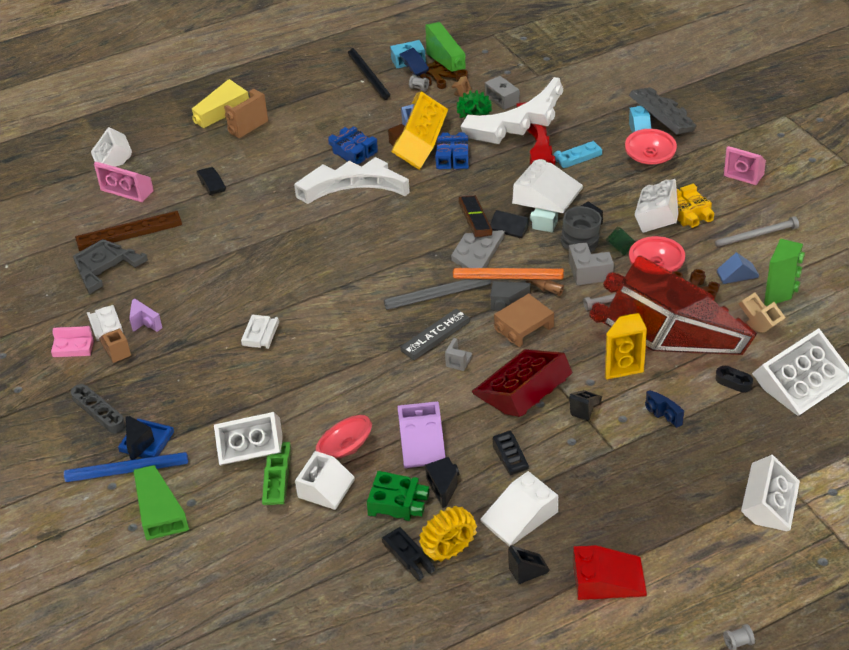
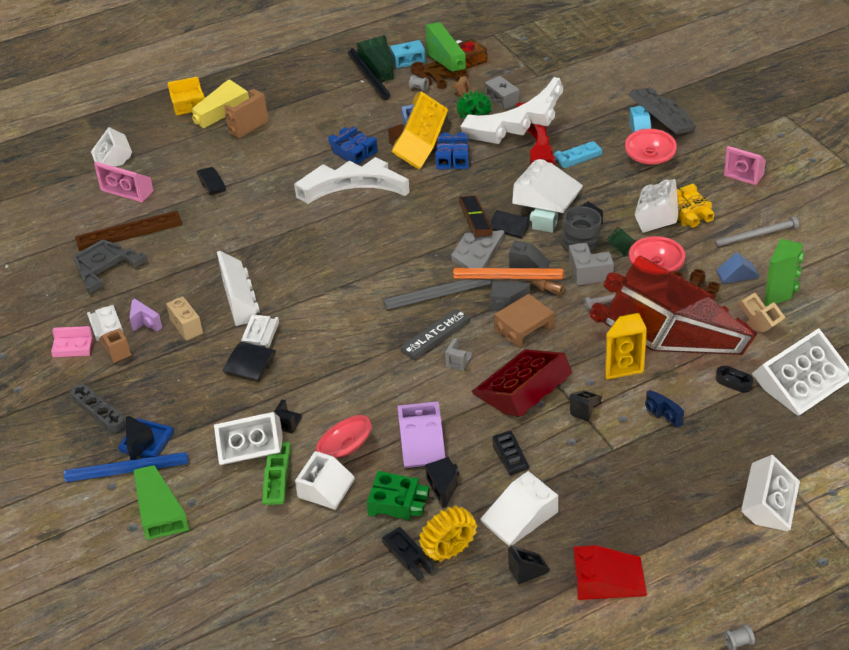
dark blue slope [399,48,429,76] -> none
none -> tan brick [166,296,203,341]
none -> yellow panel [168,77,205,115]
none -> white slope [217,251,260,326]
none -> black slope [223,341,276,383]
none -> black panel [274,399,302,434]
none -> clear green slope [357,35,394,82]
none -> clear orange torso [456,39,488,70]
none -> dark grey slope [509,241,550,268]

